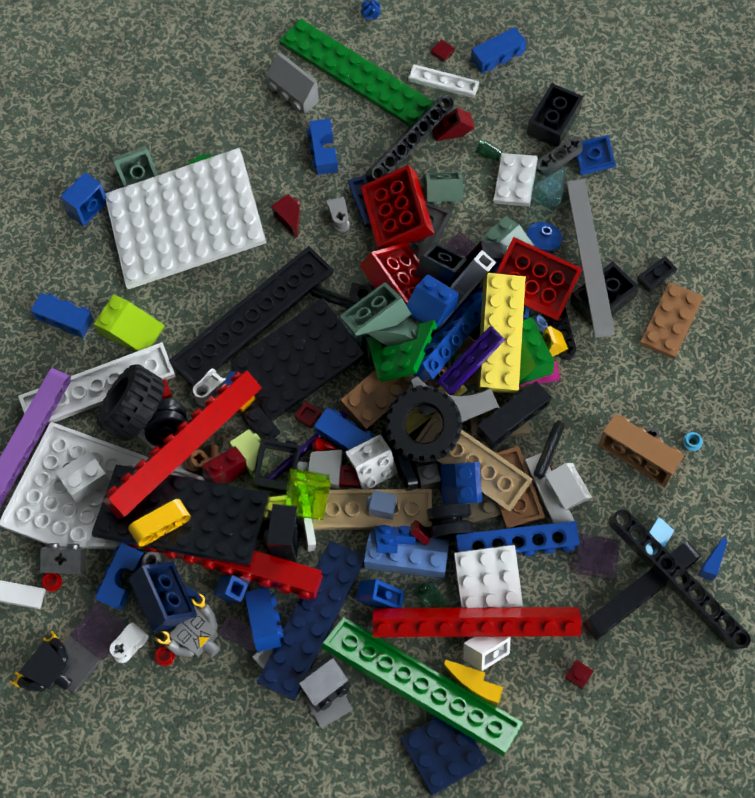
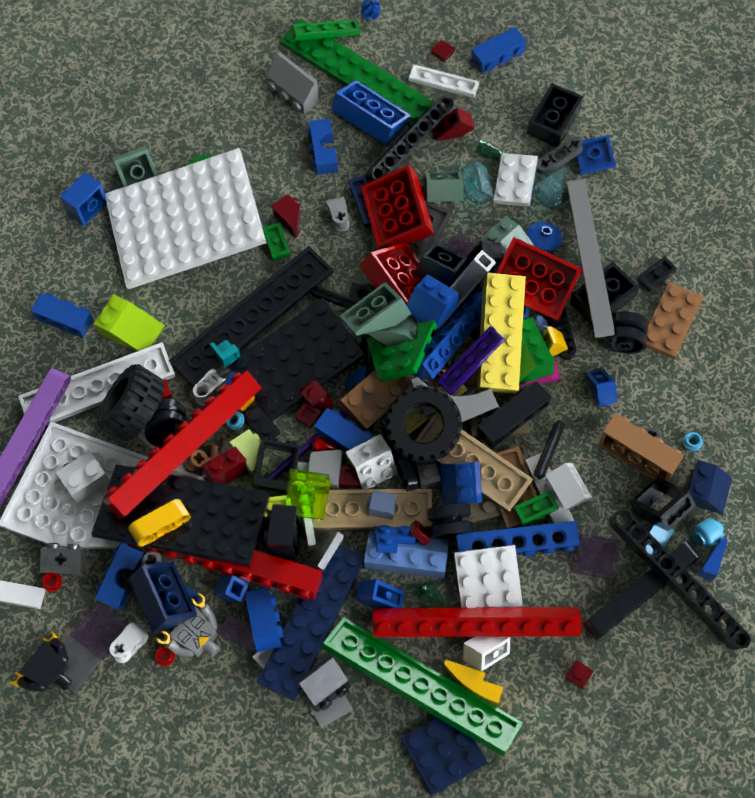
none -> teal panel [210,340,240,367]
none -> medium azure plate [226,411,244,430]
none -> green plate [262,222,291,261]
none -> green tile [290,20,361,41]
none -> dark red plate [300,379,333,411]
none -> flat silver tile [305,532,344,570]
none -> blue slope [331,80,411,145]
none -> blue sticker [344,364,367,392]
none -> clear light blue brick [461,161,494,206]
none -> green plate [514,491,559,526]
none -> blue slope [585,368,618,407]
none -> black wheel [604,311,649,354]
none -> black window [630,477,696,531]
none -> dark blue slope [687,460,732,515]
none -> medium azure head [693,518,723,548]

